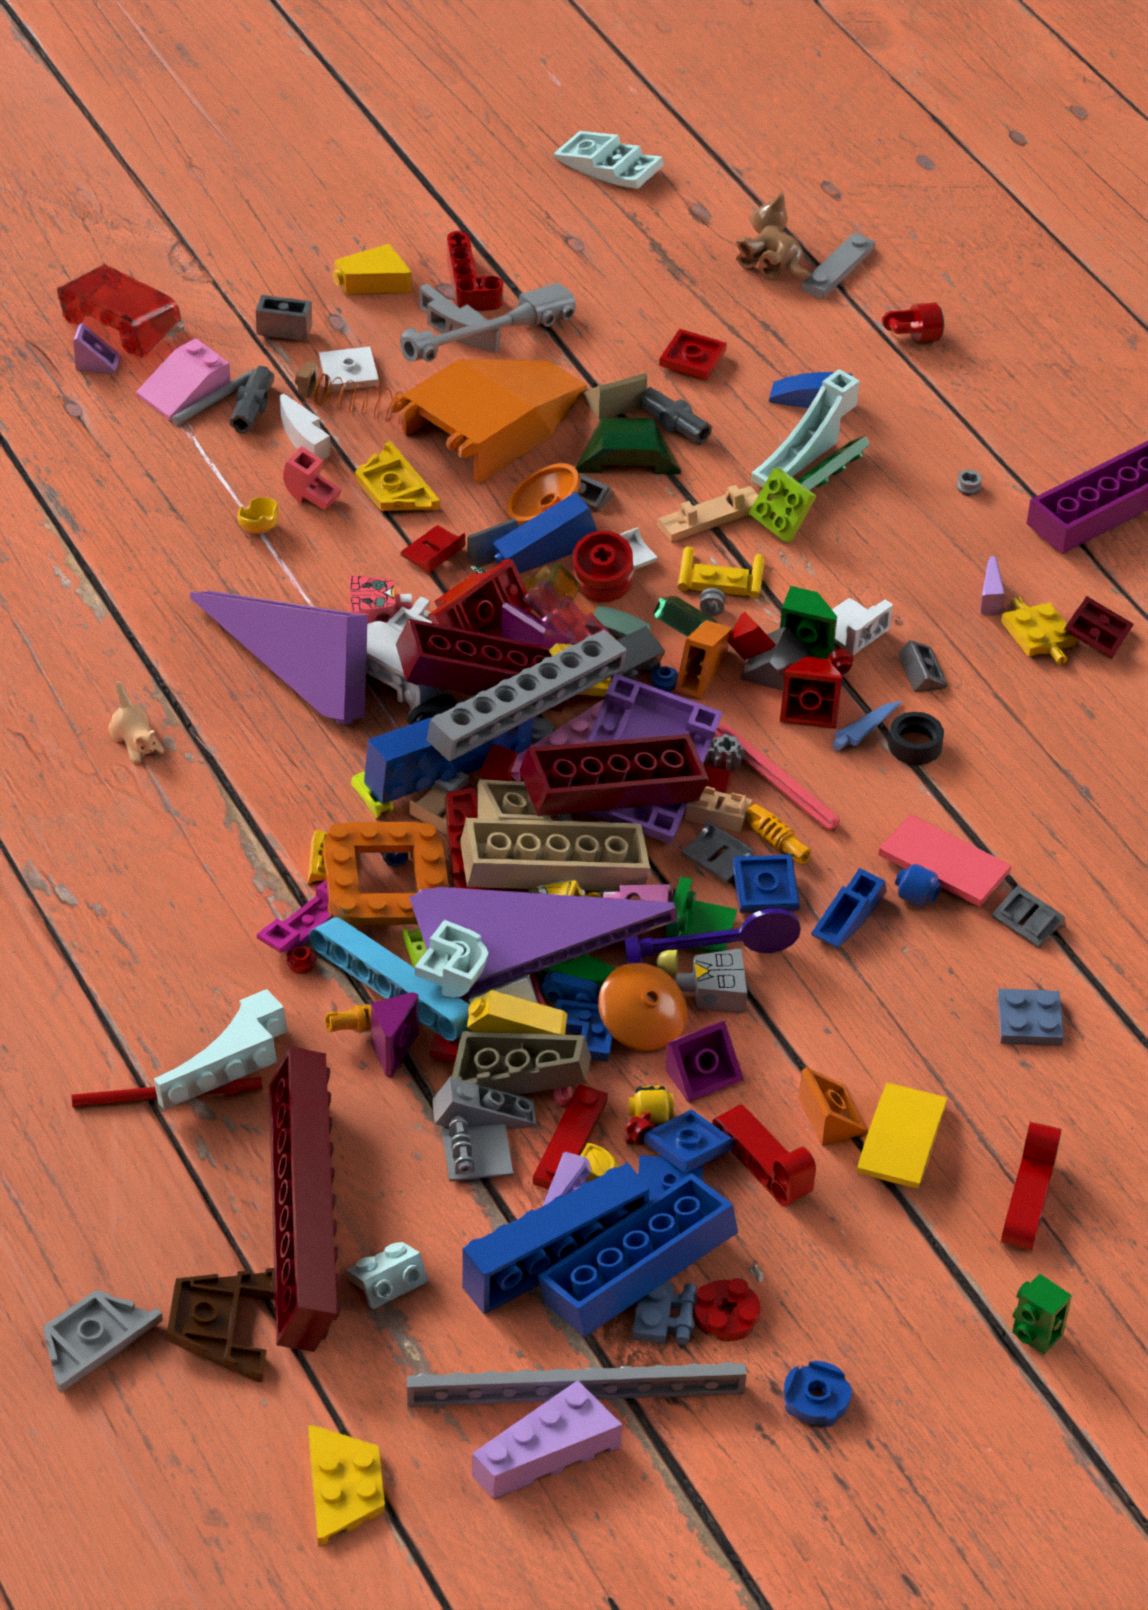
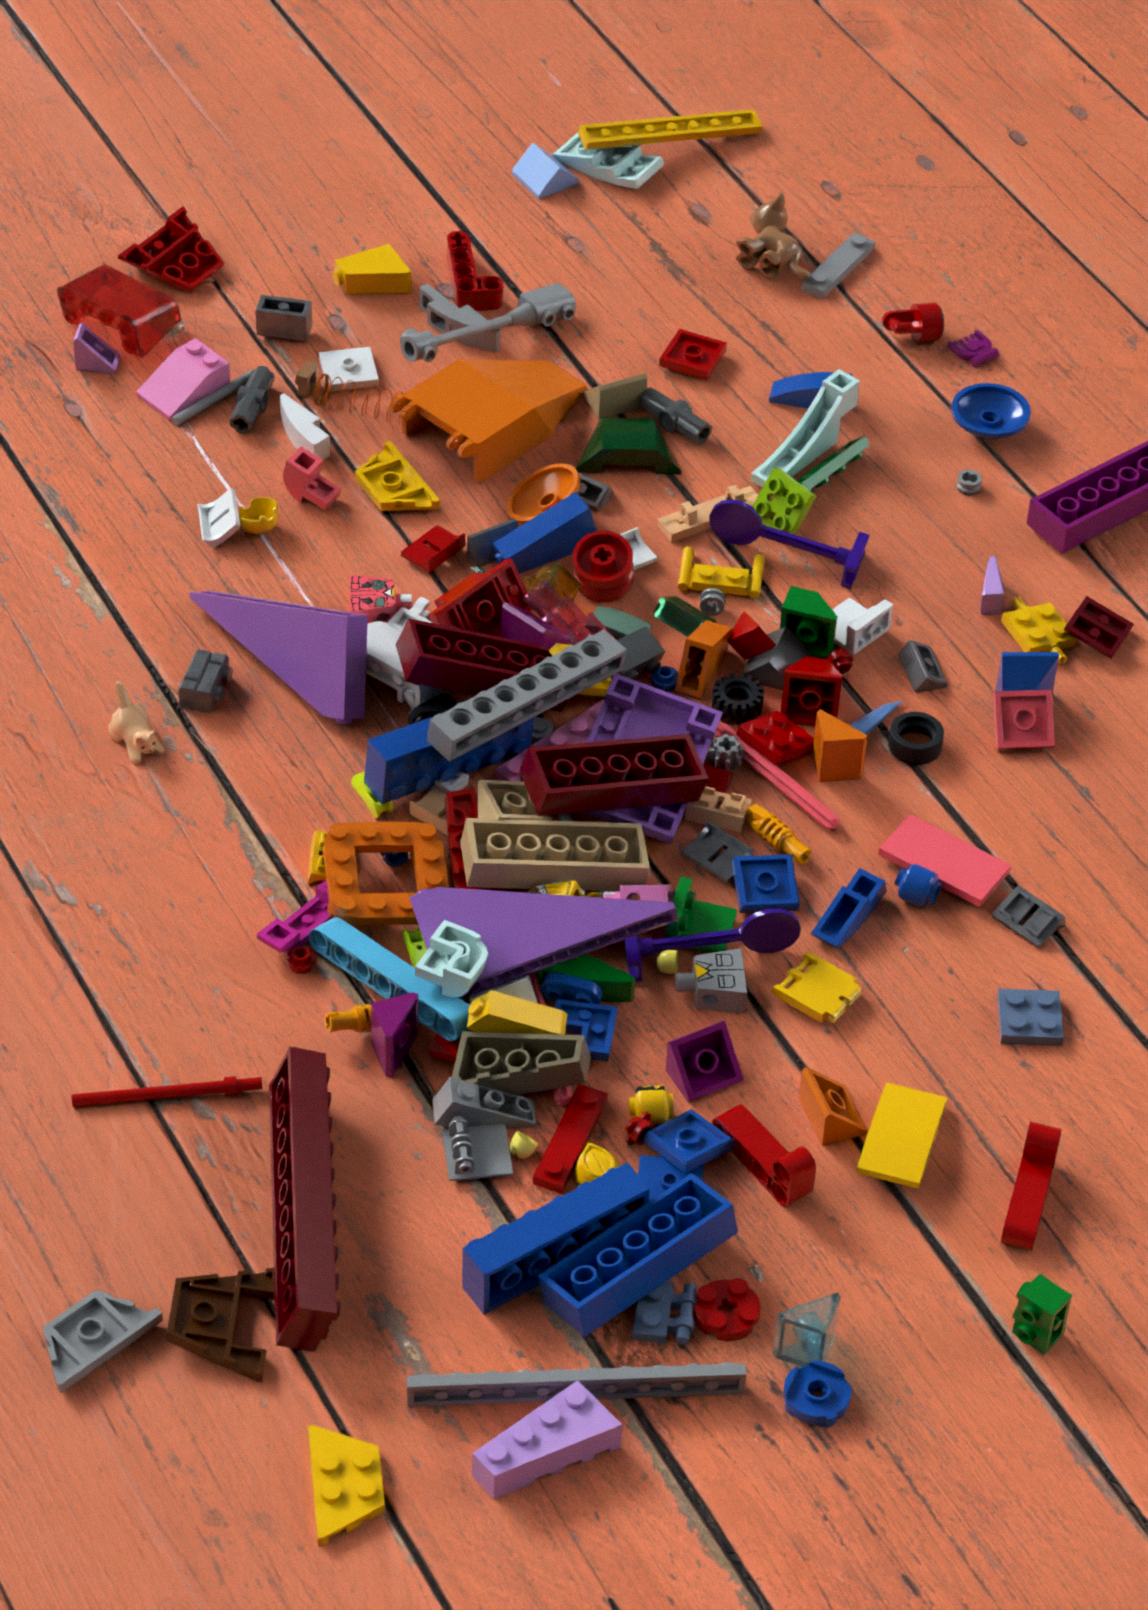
light aqua arch [154,989,288,1110] -> none
light aqua bracket [346,1242,428,1309] -> none
red panel [478,744,518,782] -> none
lavender slope [543,1152,592,1206] -> none
orange dish [598,963,687,1052] -> none
none -> red wedge [118,206,224,291]
none -> flat silver brick [178,649,233,713]
none -> white piece [197,488,240,548]
none -> light yellow hinge [510,1131,538,1159]
none -> light blue slope [512,143,579,199]
none -> yellow plate [577,109,763,150]
none -> dark purple piece [709,499,870,589]
none -> black tyre [711,673,764,725]
none -> red plate [736,711,814,765]
none -> yellow plate [771,952,862,1023]
none -> clear light blue slope [773,1292,841,1367]
none -> orange slope [813,709,868,782]
none -> magenta piece [947,329,999,367]
none -> blue dish [951,383,1031,439]
none -> coral plate [993,690,1055,750]
none -> blue slope [996,652,1059,694]

